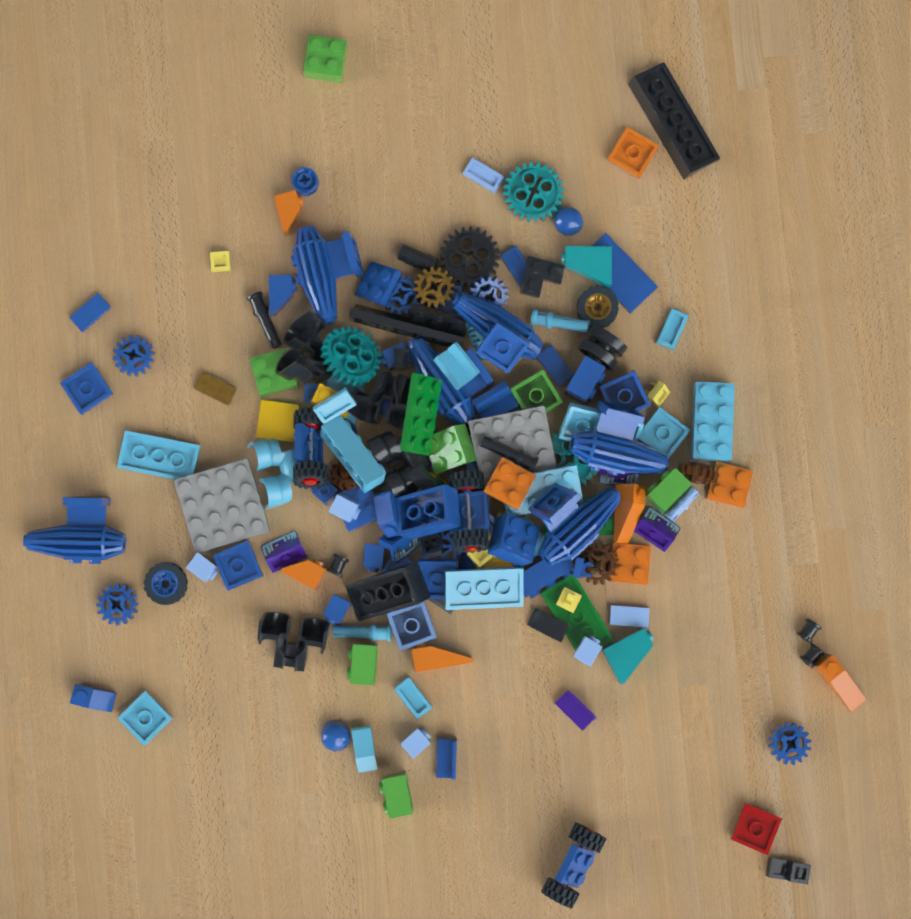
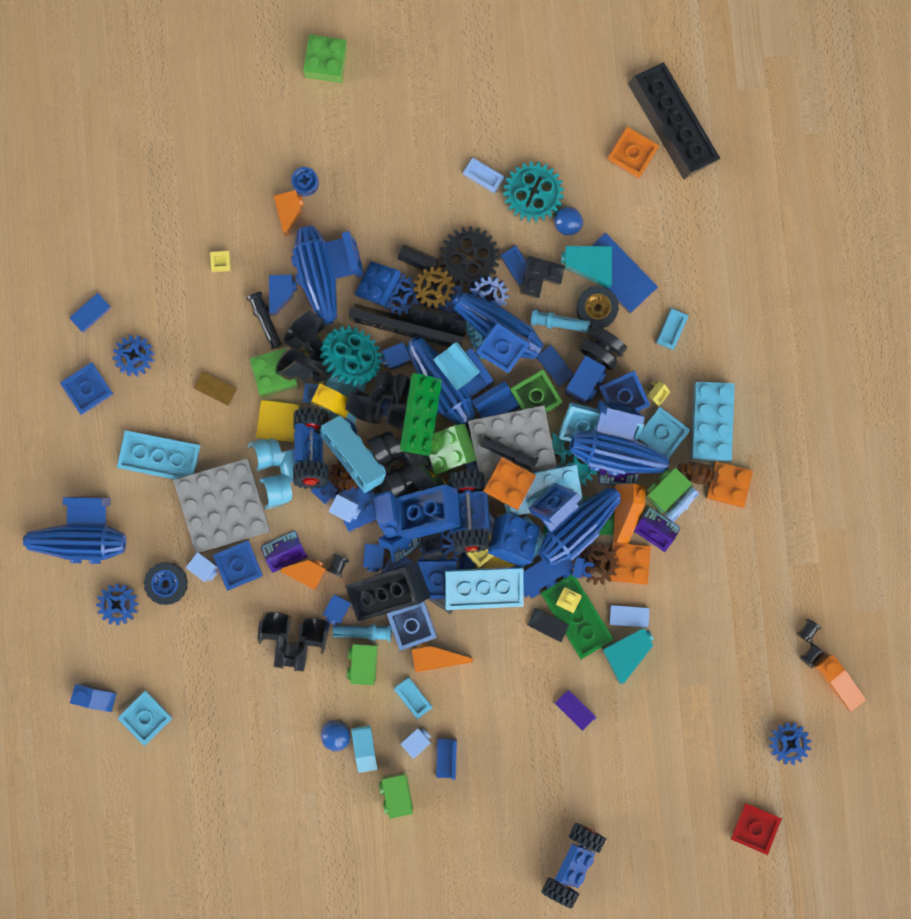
medium azure tile [313,387,356,424] -> none
black bush [391,348,411,370] -> none
light blue brick [573,635,602,667] -> none
black slope [766,857,811,885] -> none

